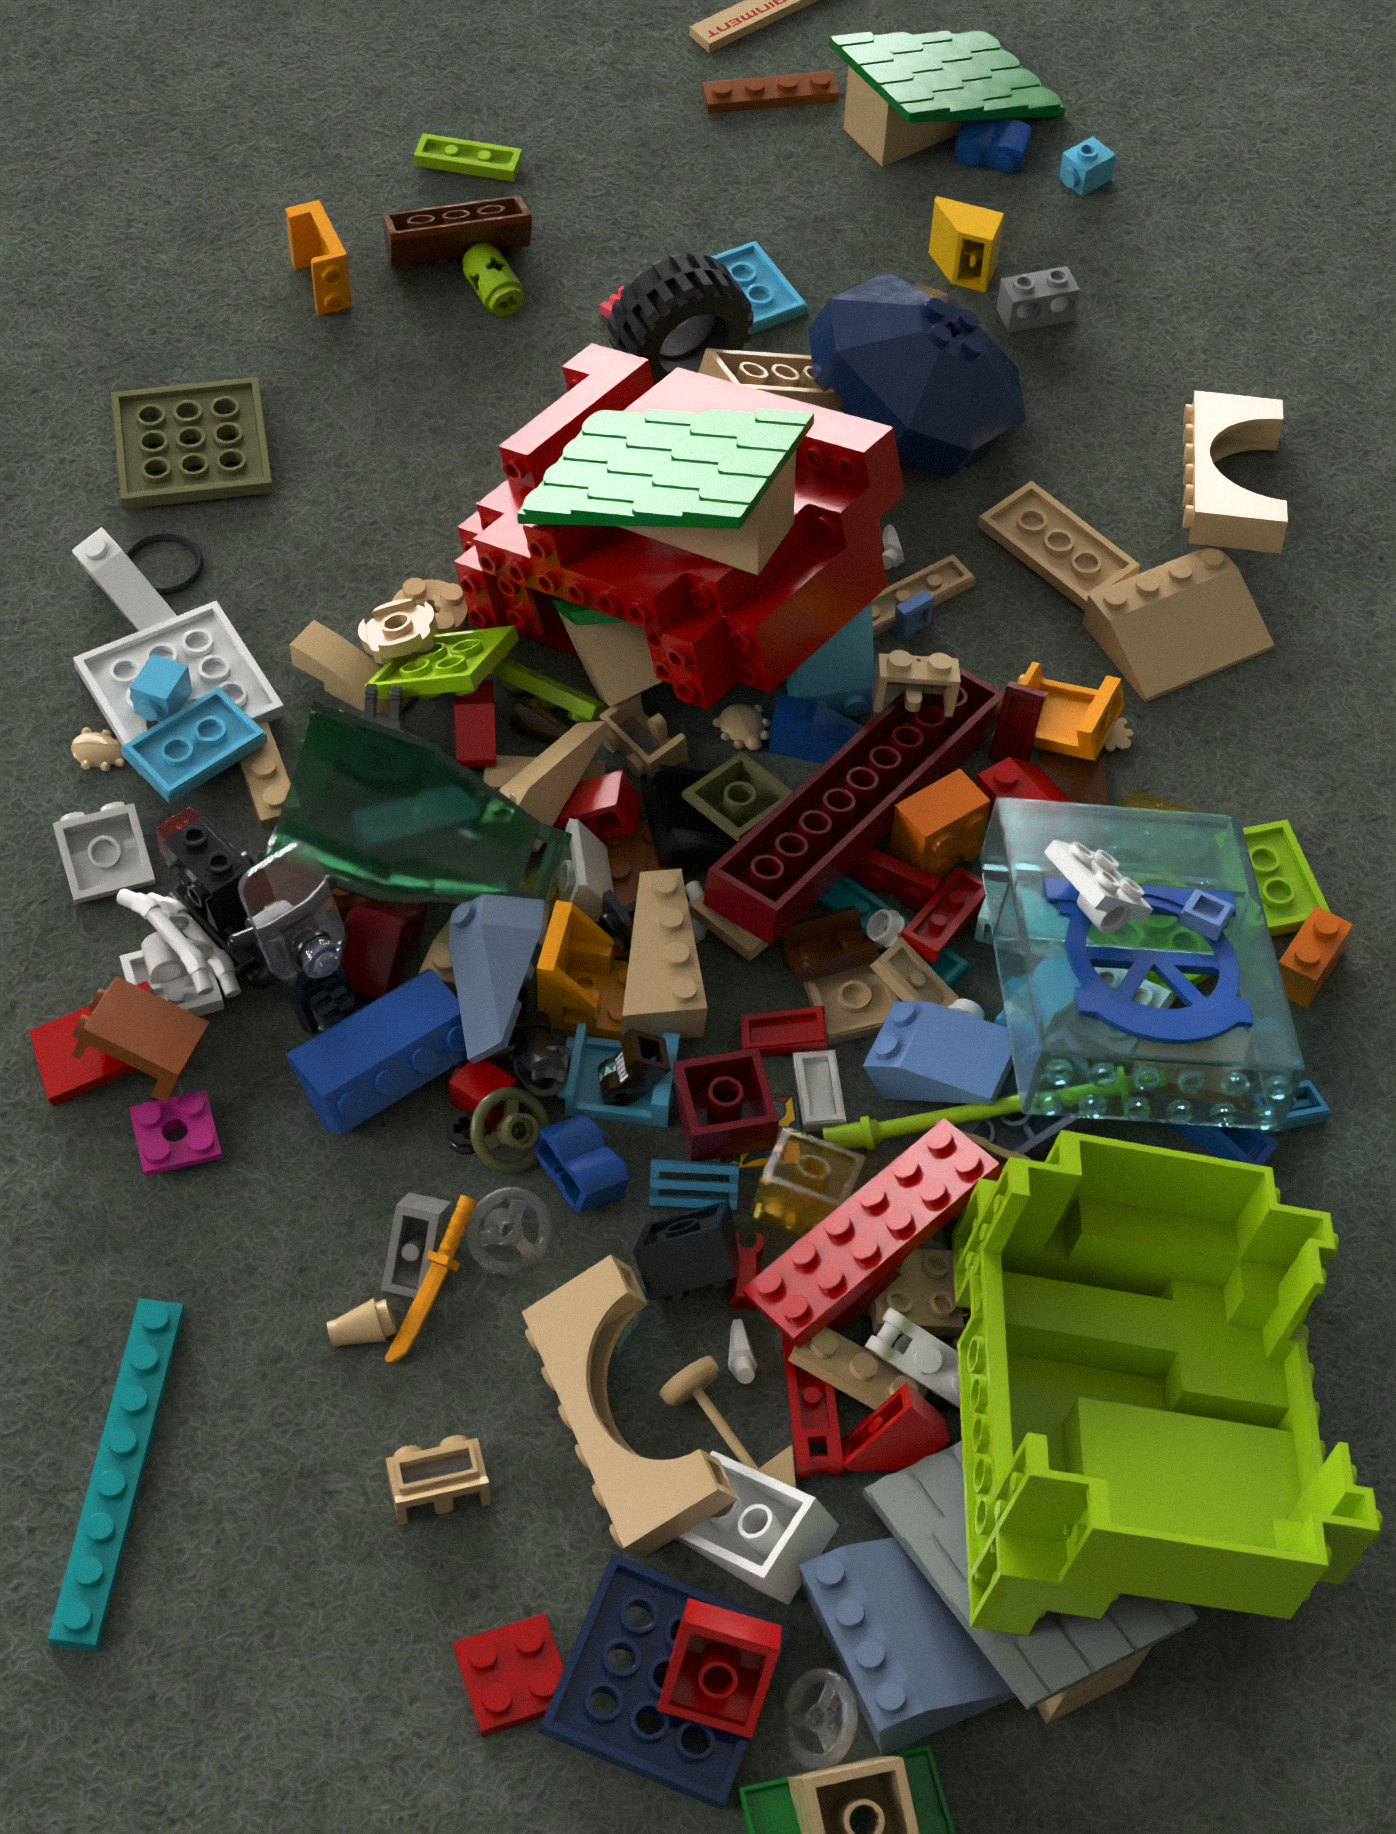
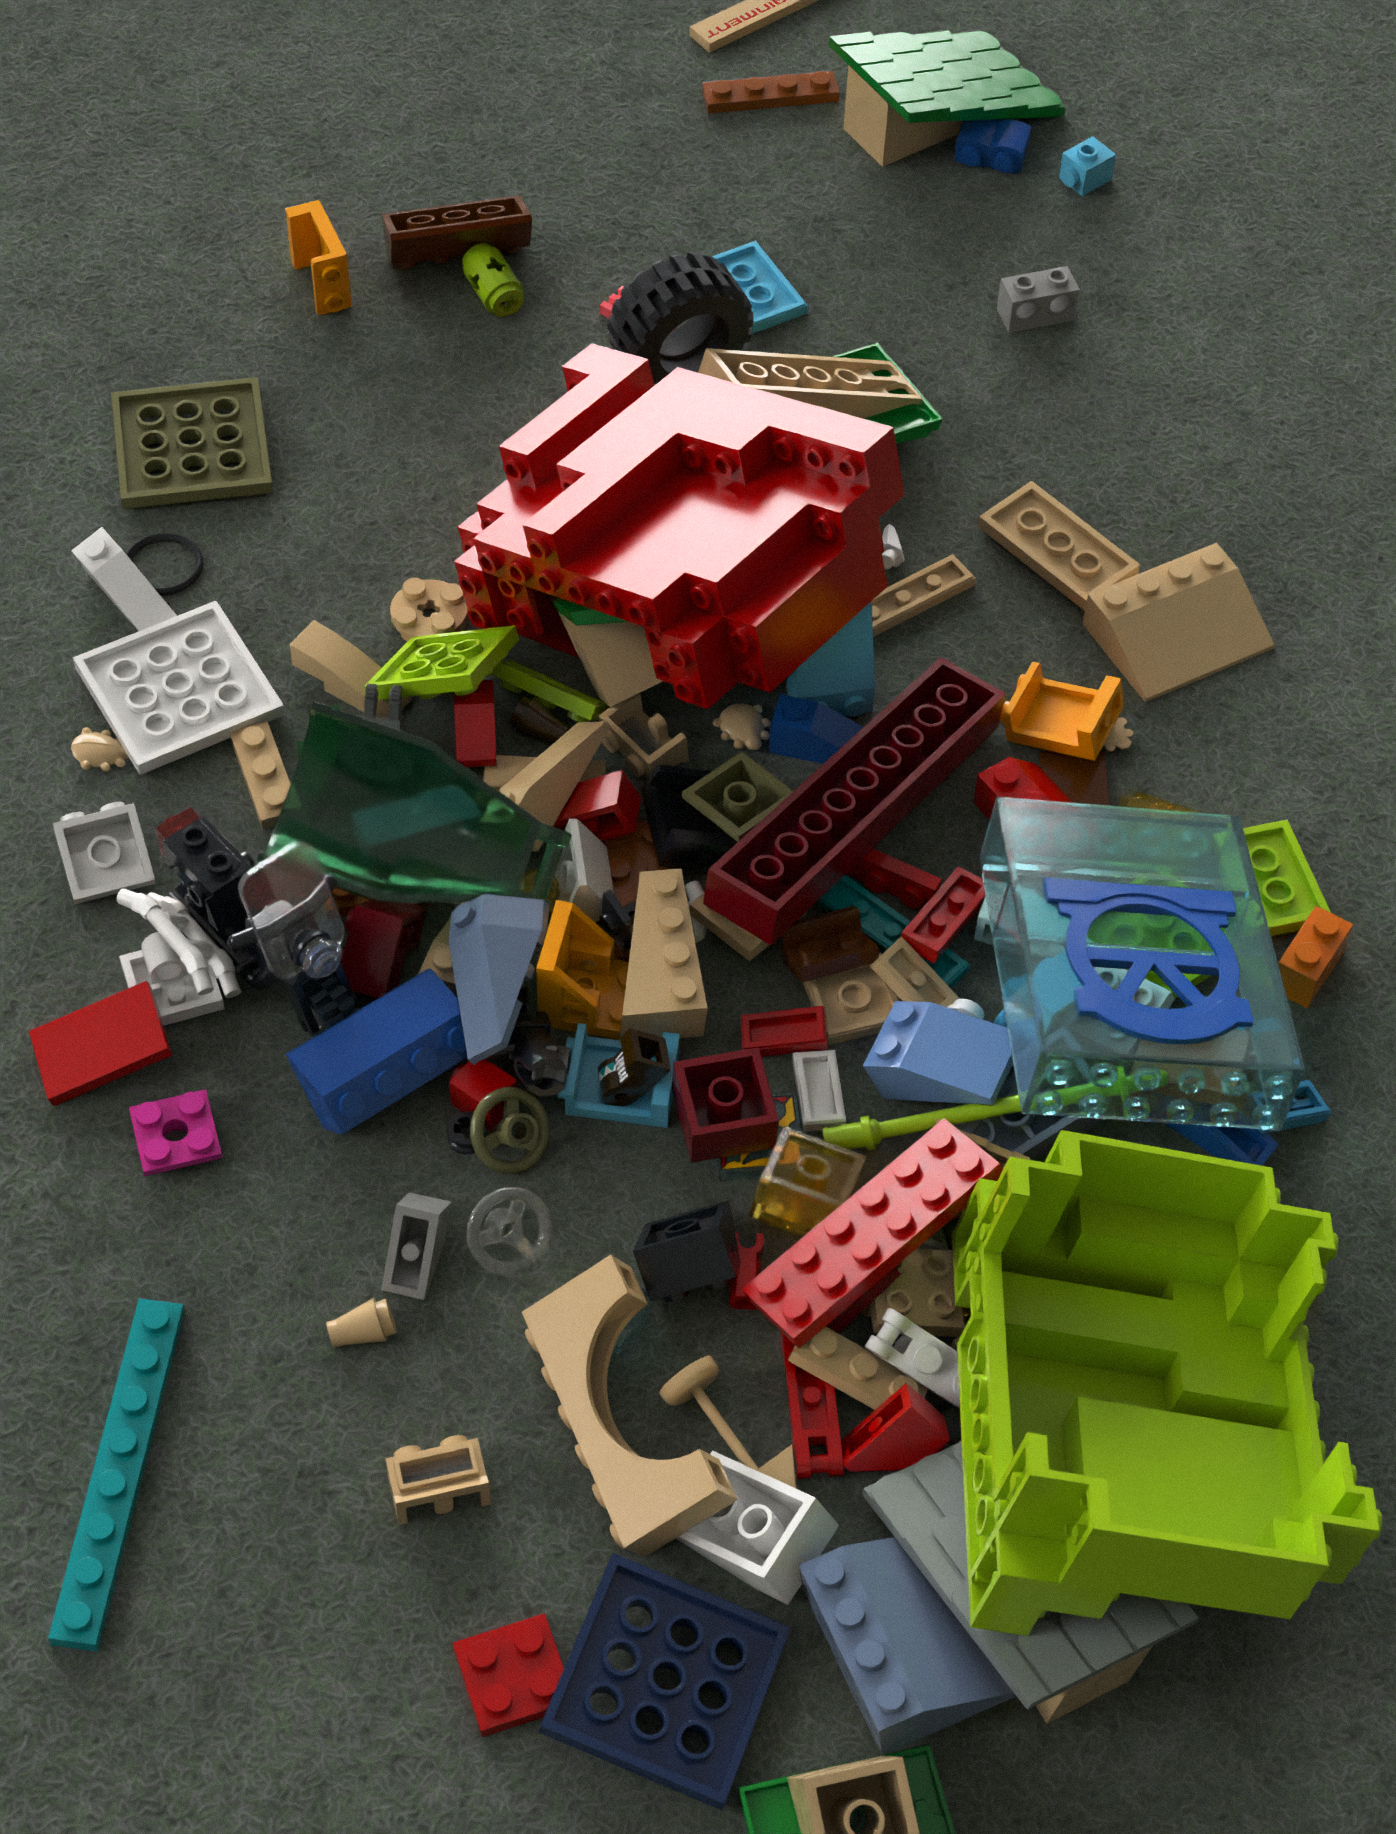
dark orange panel [71,976,209,1103] -> none
medium azure tile [121,686,268,804] -> none
medium azure brick [130,654,192,722] -> none
tan plate [358,599,438,664] -> none
light orange sword [385,1195,477,1364] -> none
lime plate [414,133,522,182] -> none
piece [517,408,814,575] -> none
blue brick [533,1114,629,1214] -> none
dark azure tile [649,1159,739,1210] -> none
red slope [657,1598,782,1739] -> none
white bar [728,1319,758,1384] -> none
clear piece [782,1668,858,1769] -> none
dark blue windscreen [808,271,1026,479] -> none
white plate [867,909,905,949] -> none
tan window [871,650,961,717] -> none
orange brick [889,769,991,878] -> none
medium blue tile [893,589,934,639] -> none
yellow slope [929,196,1004,292] -> none
dark red tile [988,681,1048,762] -> none
white plate [1044,839,1153,934] -> none
medium blue tile [1177,889,1235,941] -> none
tan arch [1183,391,1288,554] -> none

